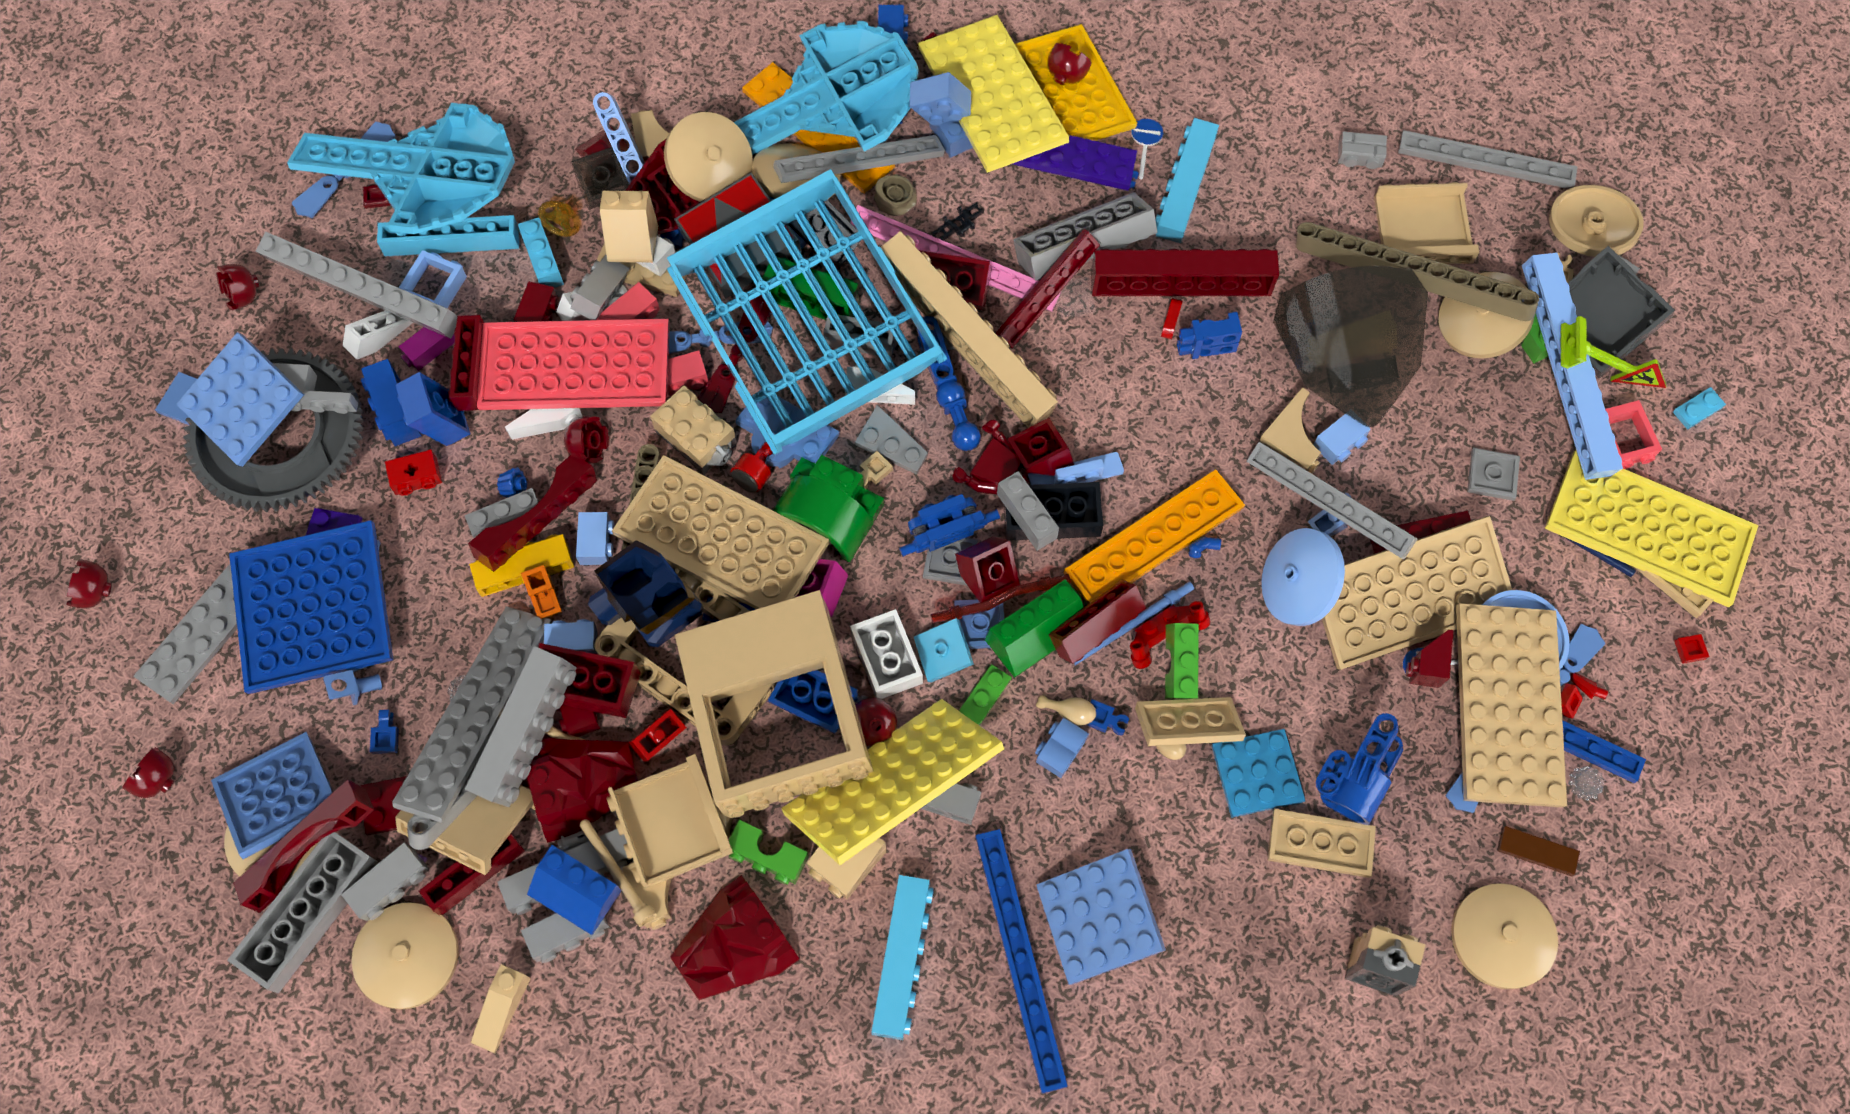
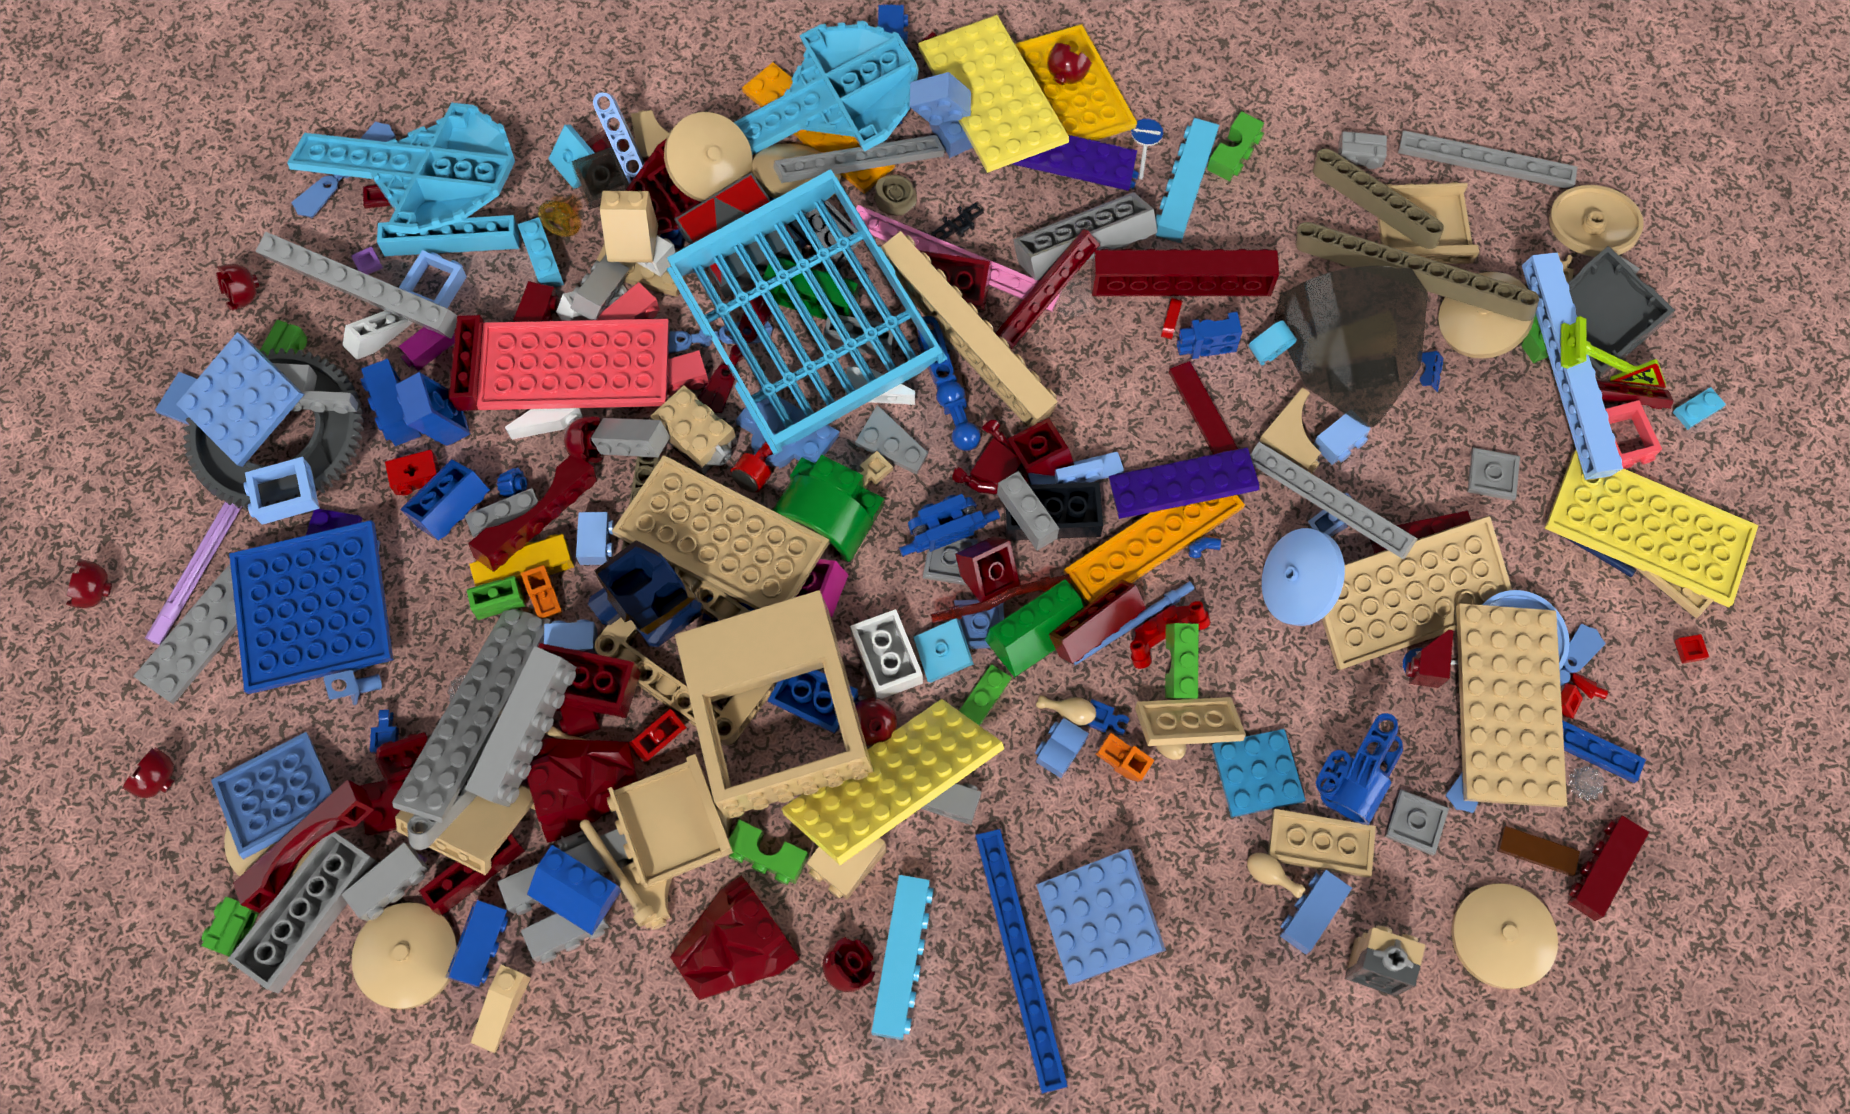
none -> lavender piece [145,502,242,645]
none -> bright green brick [201,896,259,957]
none -> light blue window [244,457,320,525]
none -> bright green brick [260,320,307,355]
none -> medium lavender plate [351,246,383,275]
none -> dark red bracket [375,732,428,785]
none -> blue brick [400,459,490,541]
none -> blue brick [445,900,508,987]
none -> bright green brick [467,575,525,620]
none -> medium azure plate [549,124,595,188]
none -> light grey brick [591,418,670,457]
none -> dark red cylinder [822,937,875,992]
none -> orange brick [1095,733,1154,782]
none -> dark purple plate [1109,447,1260,519]
none -> dark red tile [1168,361,1238,454]
none -> bright green arch [1207,111,1264,182]
none -> tan piece [1247,853,1306,898]
none -> medium azure beam [1248,320,1297,365]
none -> medium blue brick [1280,870,1352,955]
none -> dark tan beam [1313,149,1444,249]
none -> light grey tile [1385,789,1449,856]
none -> blue piece [1419,351,1444,392]
none -> dark red brick [1567,815,1650,921]
none -> dark red plate [1596,380,1674,409]

